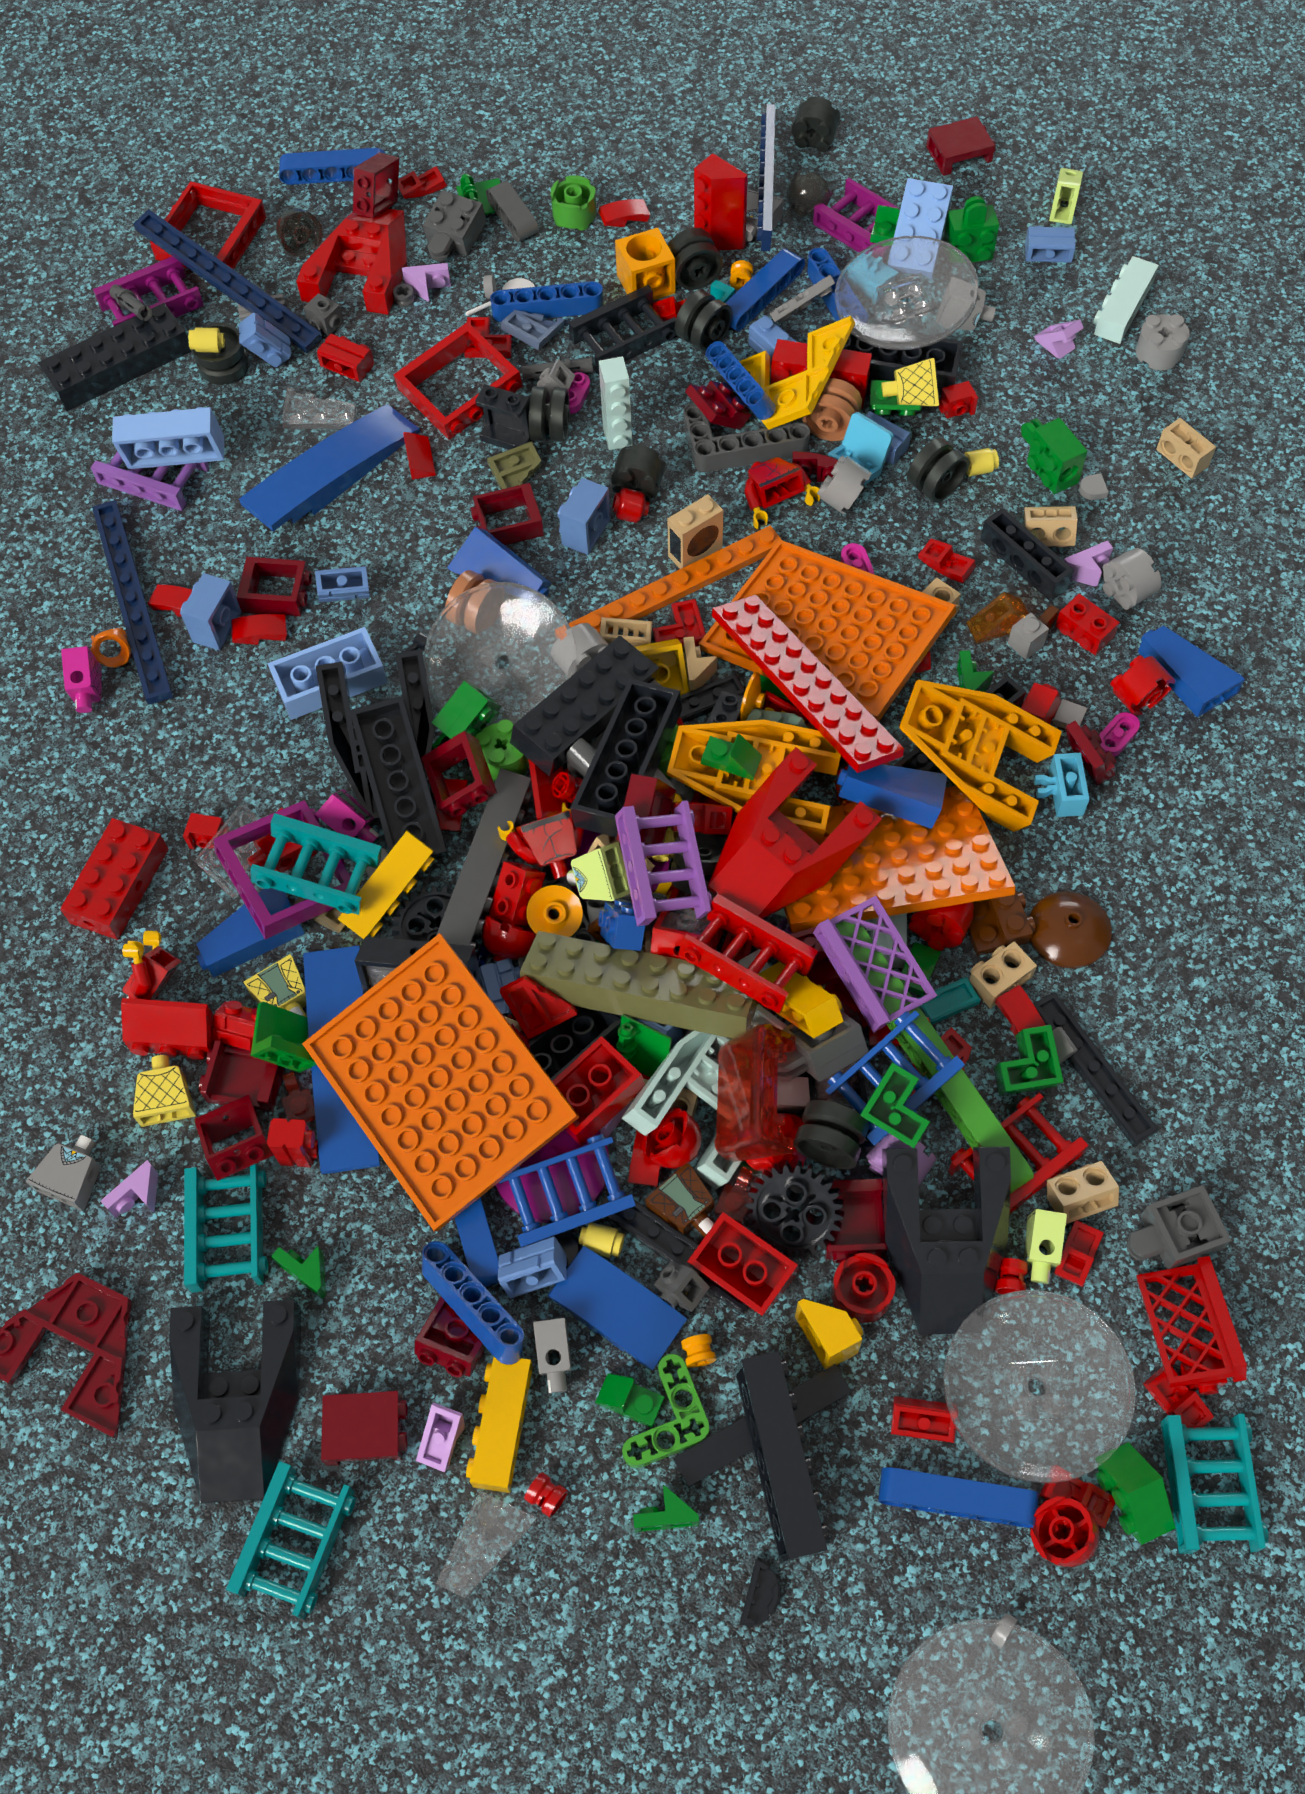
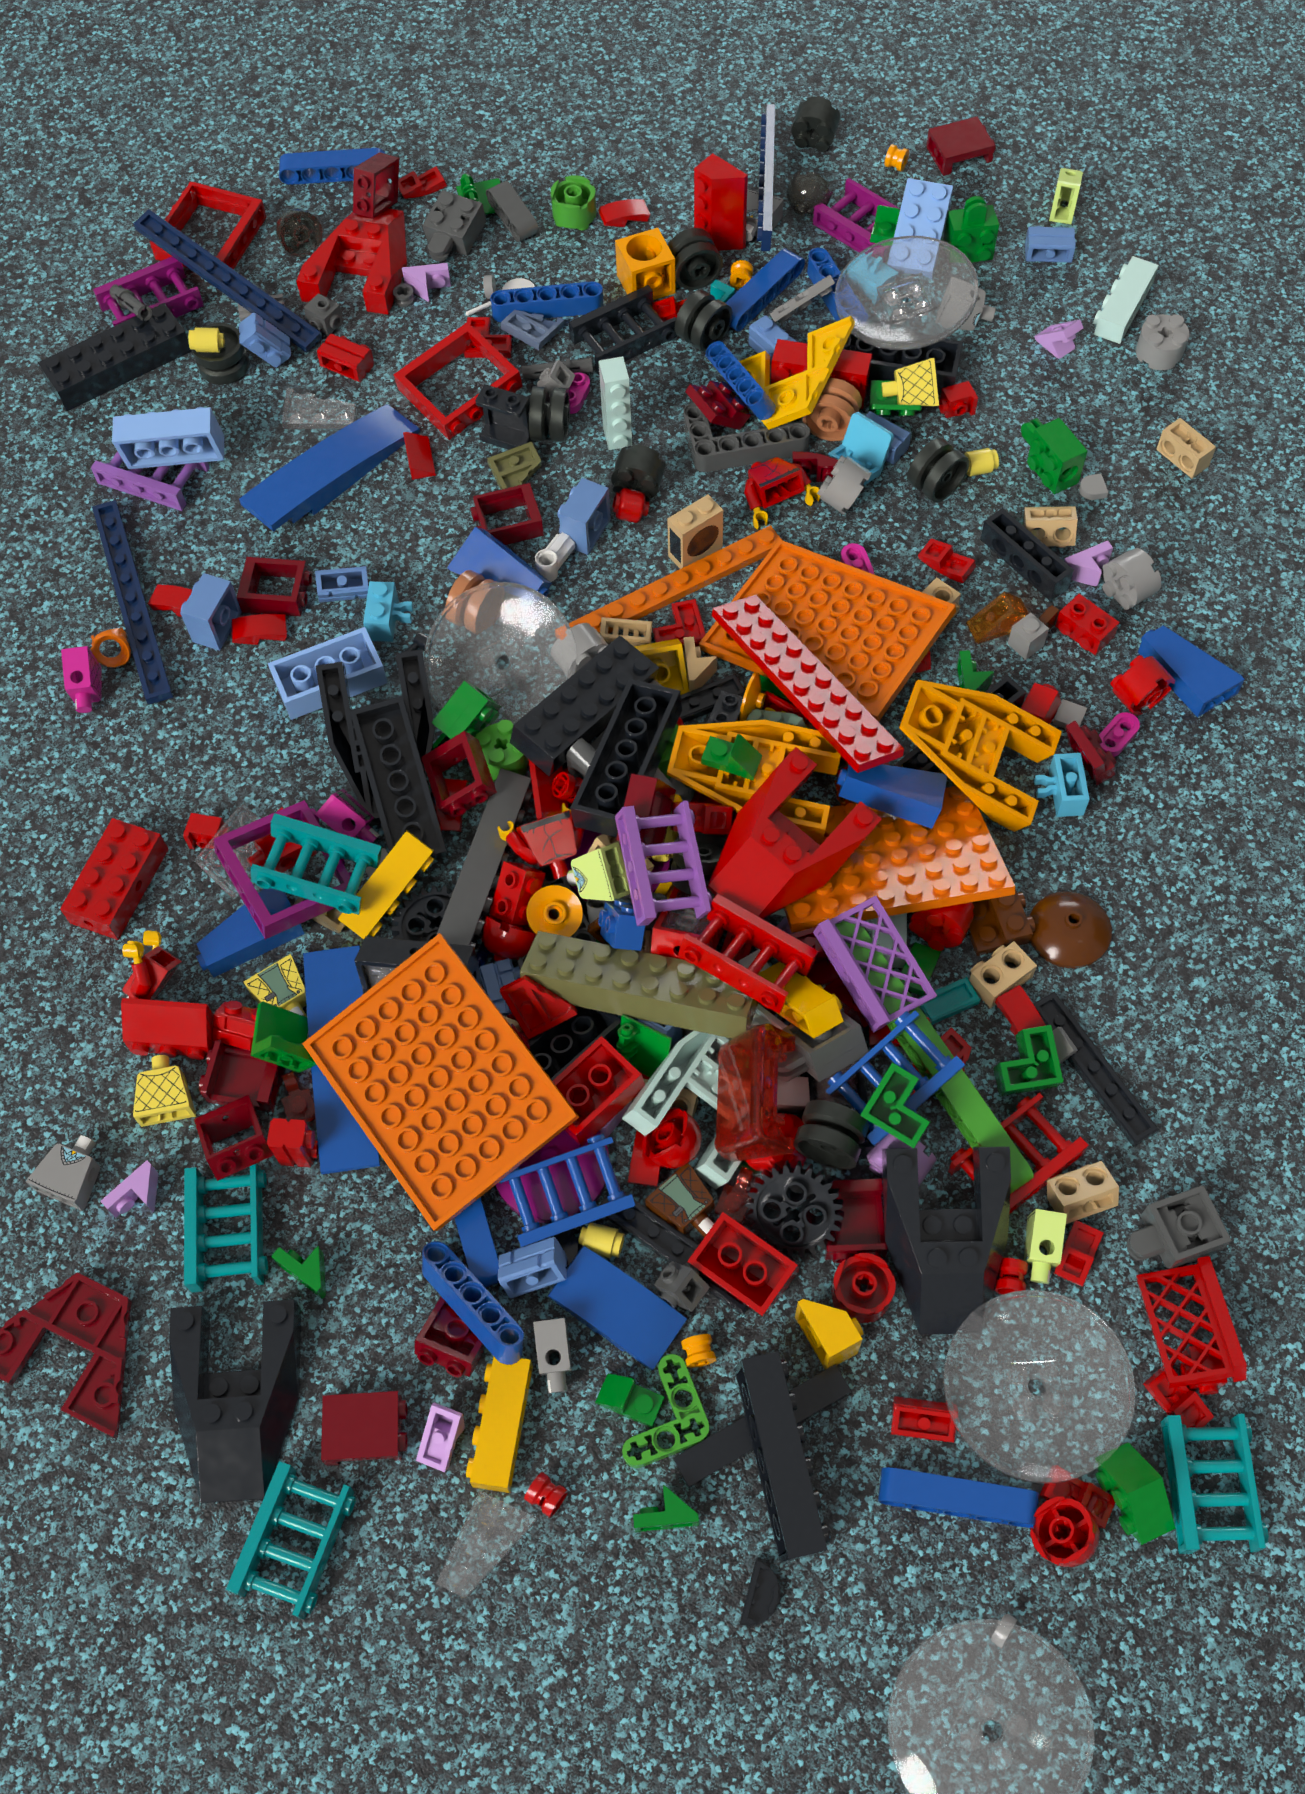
none -> medium azure brick [363,581,413,642]
none -> white piece [535,532,575,582]
none -> light orange wheel [884,144,909,172]

